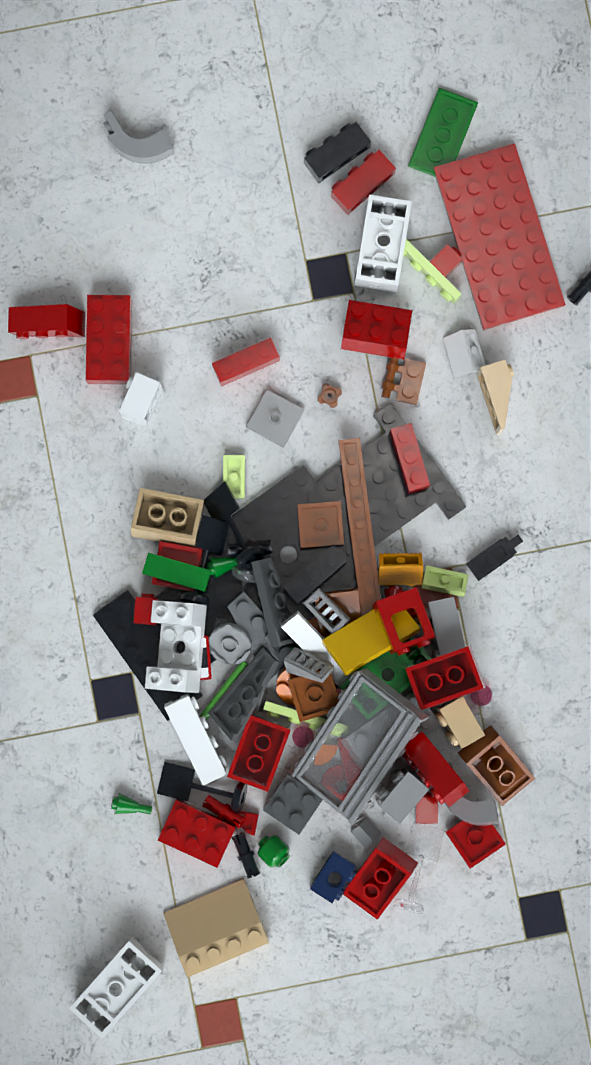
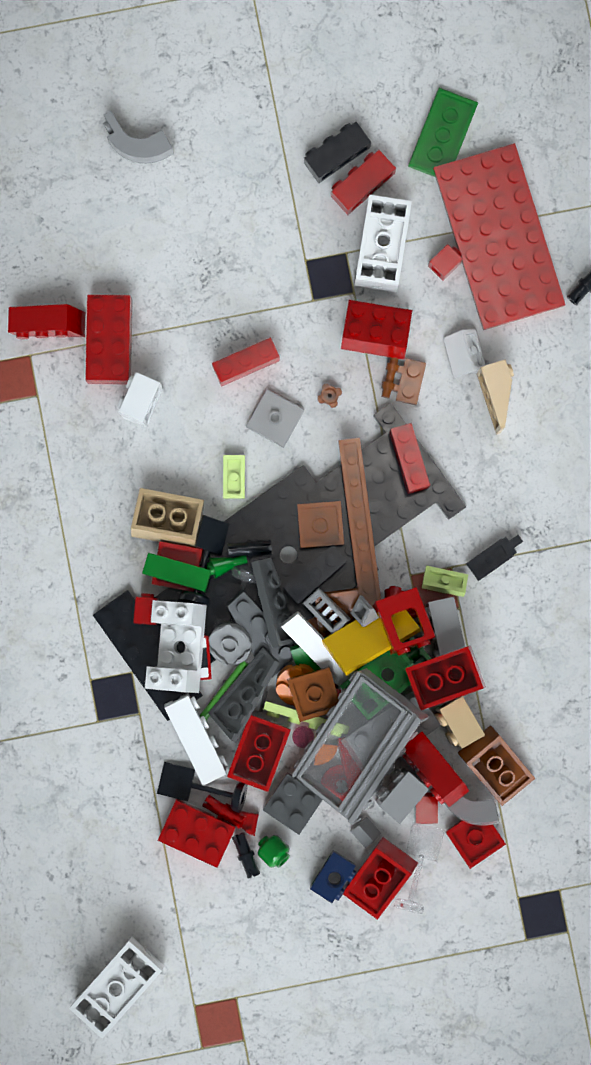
green cone [111,793,152,815] -> none
tan slope [163,879,269,978] -> none
black piece [204,482,265,569] -> none
light grey slope [284,647,335,683] -> none
light orange brick [378,552,423,587] -> none
yellowish green plate [403,239,462,304] -> none
clear pink tile [470,685,492,706] -> none
none -> light grey slope [351,596,379,627]

